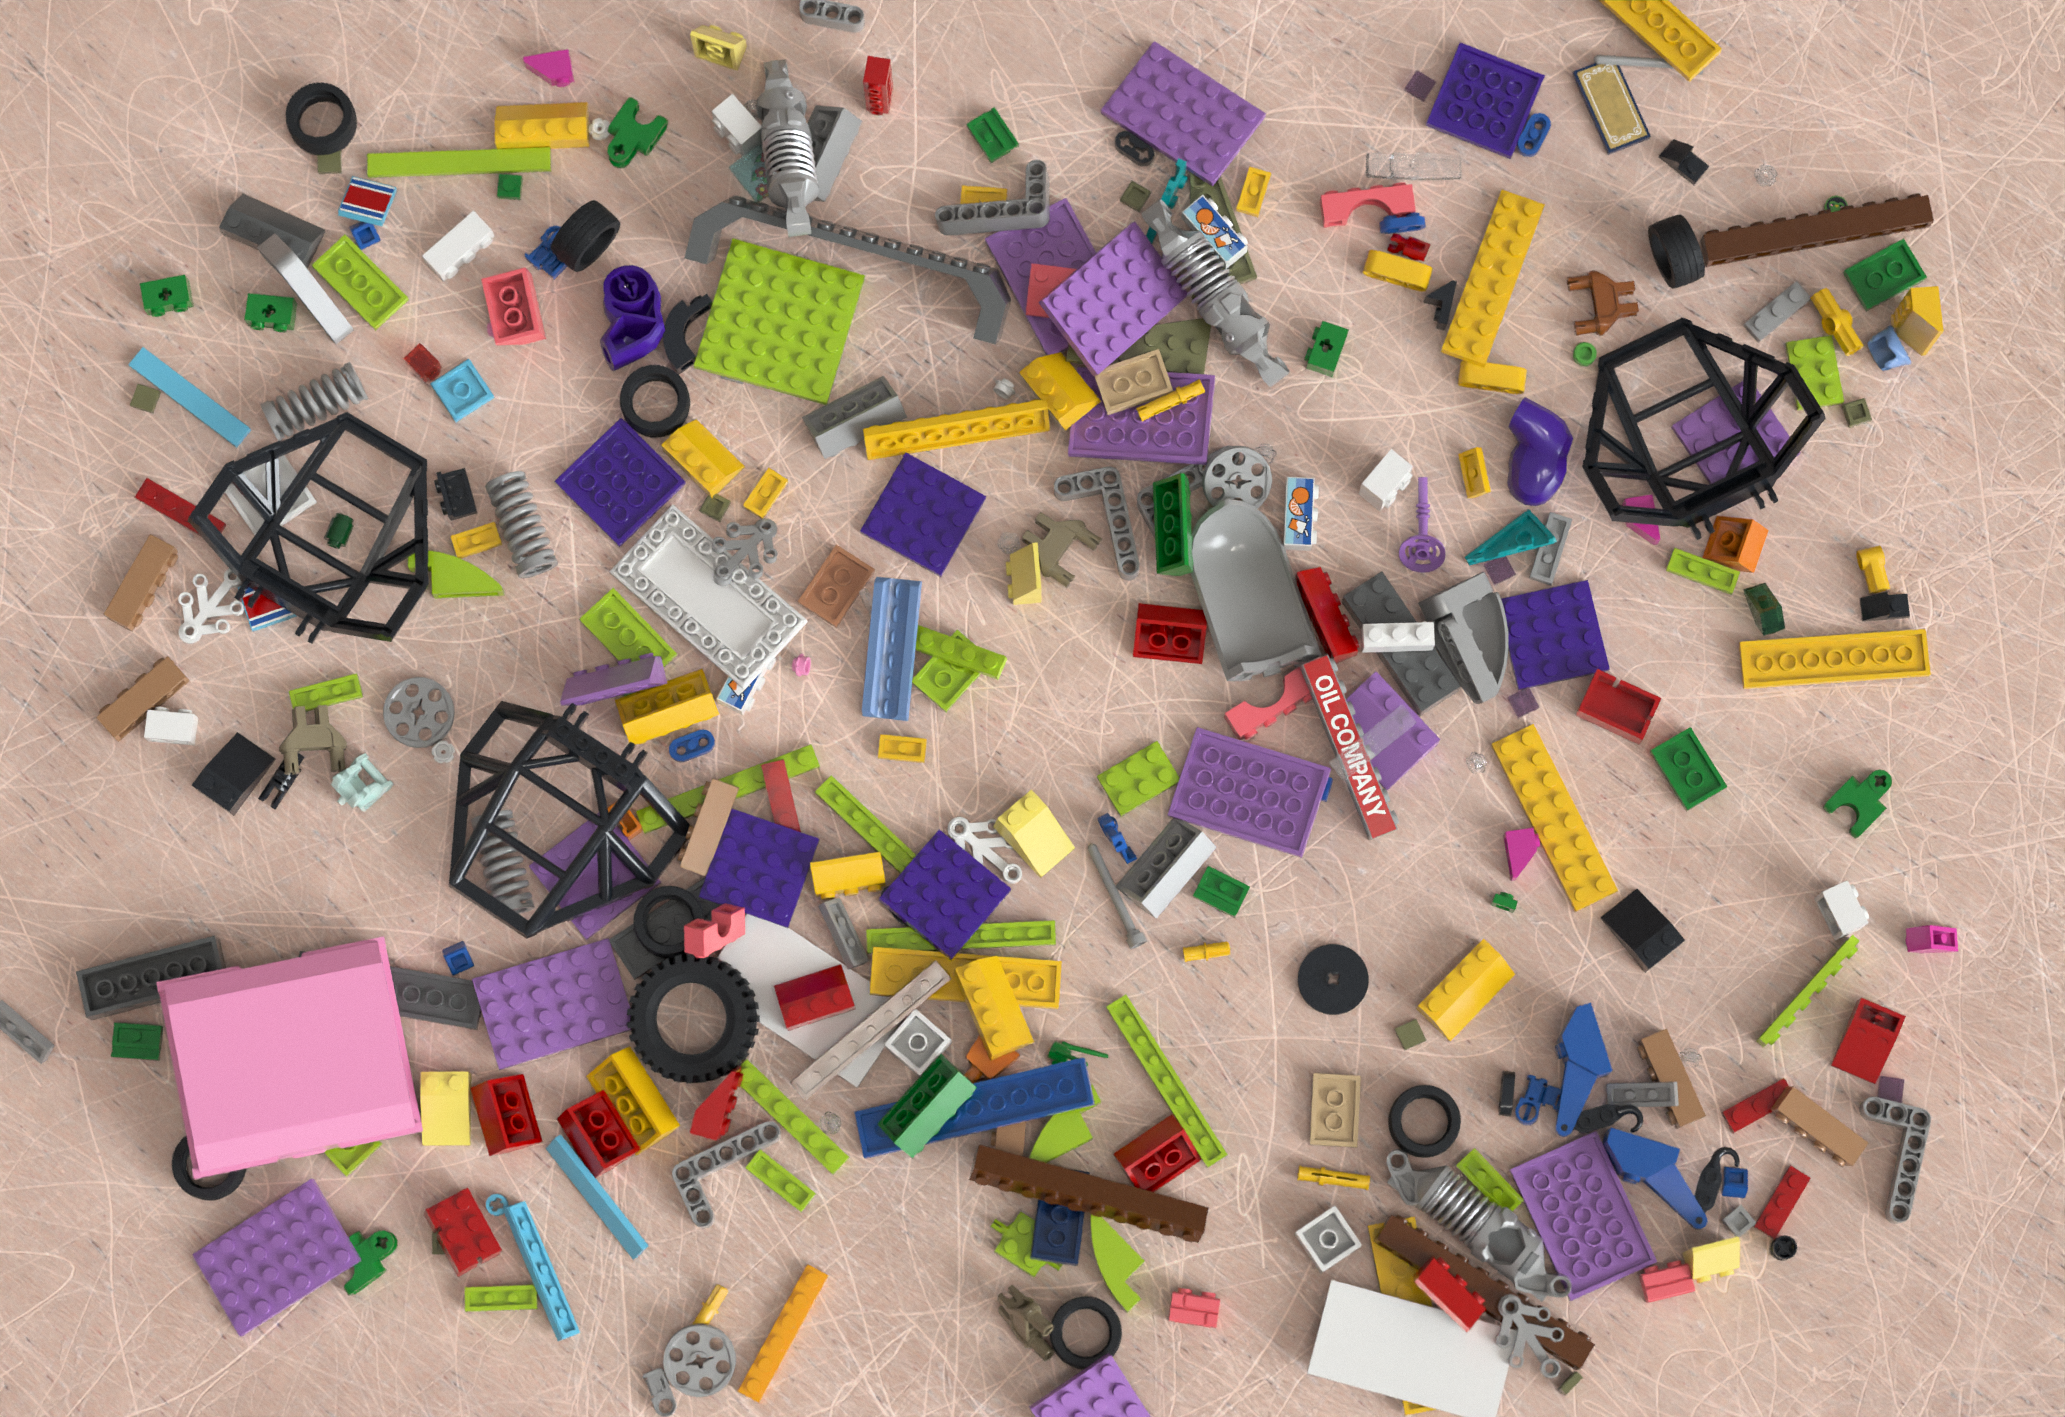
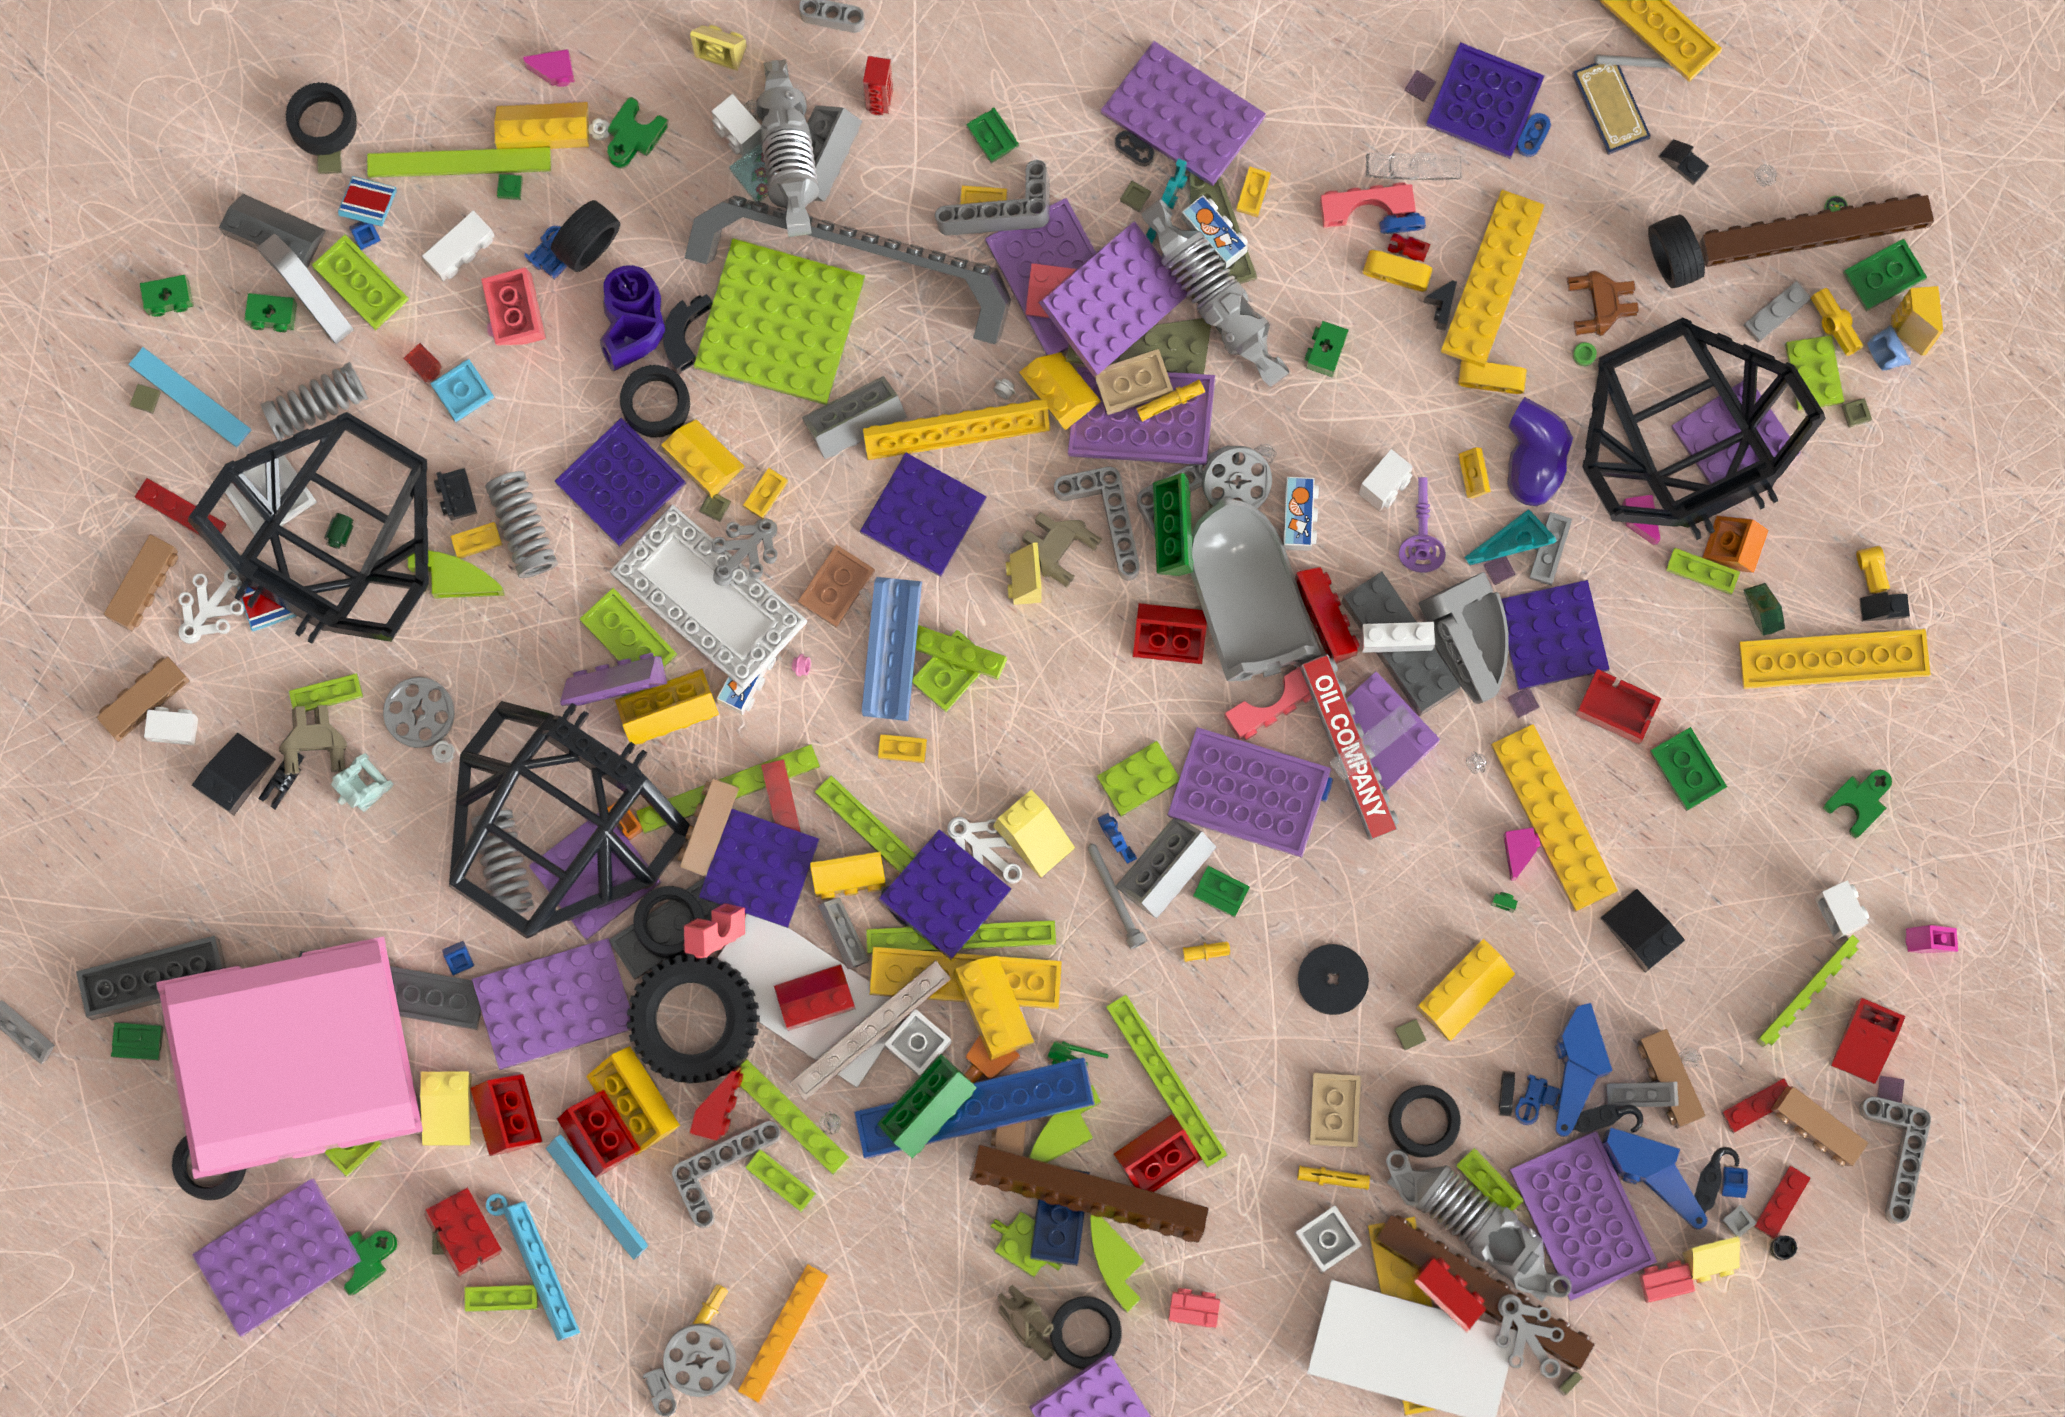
blue plate [669,730,715,762] -> none

